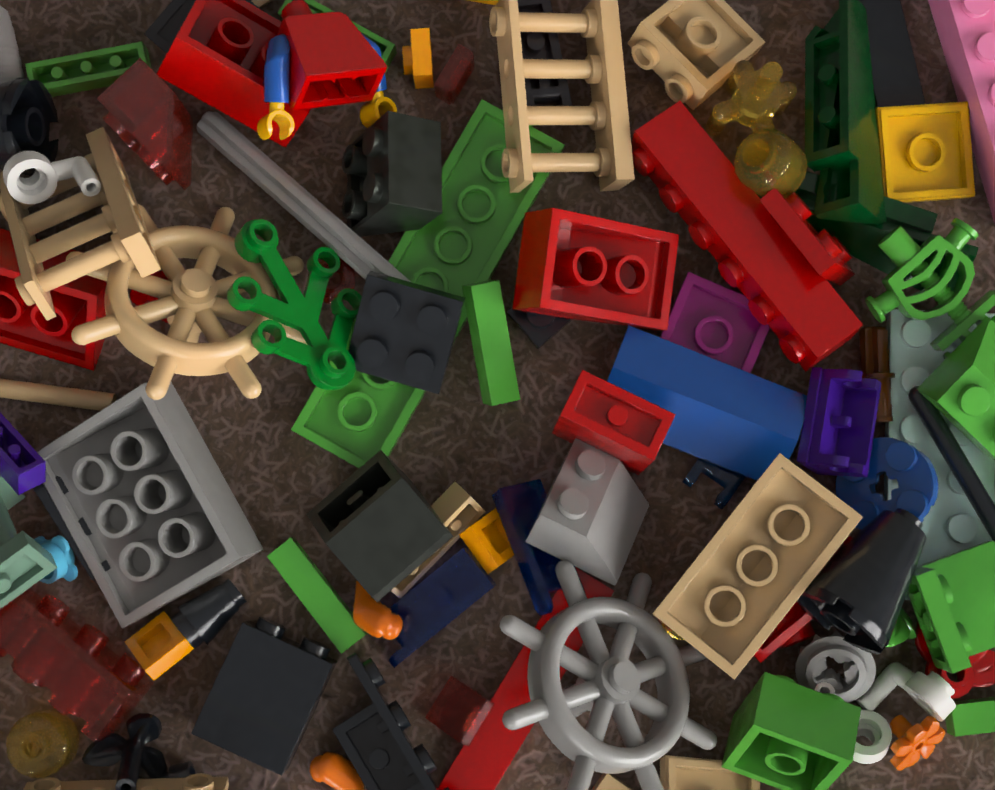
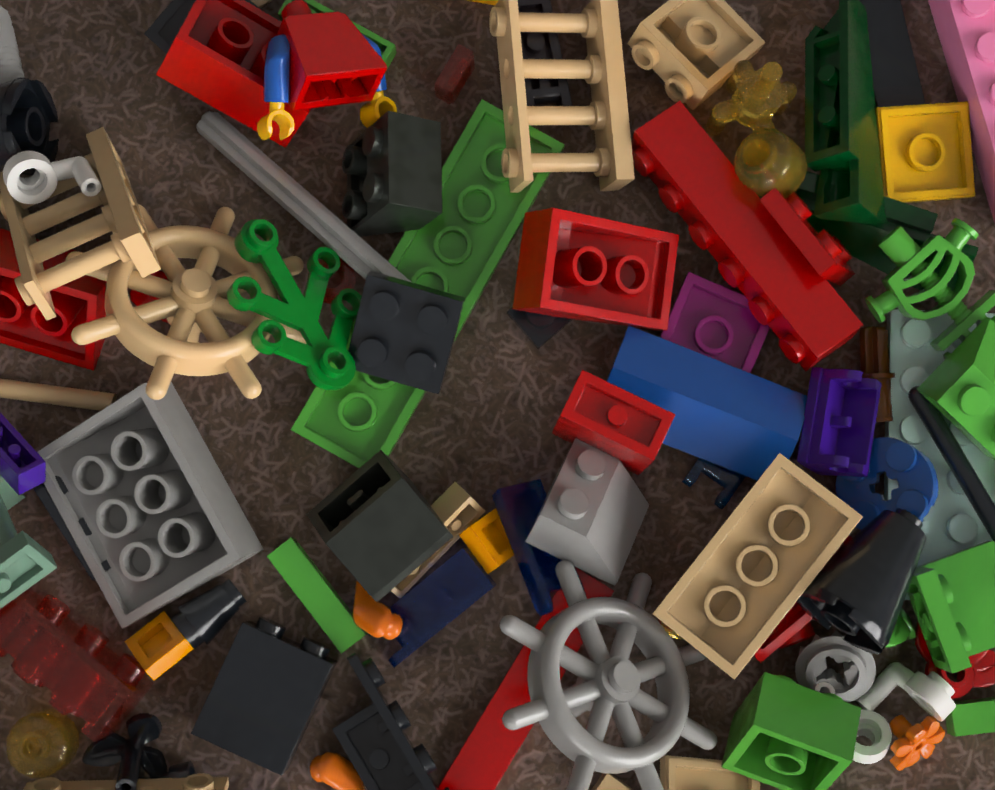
bright green piece [25,41,153,97] -> none
medium azure plate [34,535,78,584] -> none
clear red slope [97,58,193,190] -> none
light orange plate [402,28,434,89] -> none
clear red tile [425,676,494,746] -> none
bright green piece [462,280,520,406] -> none

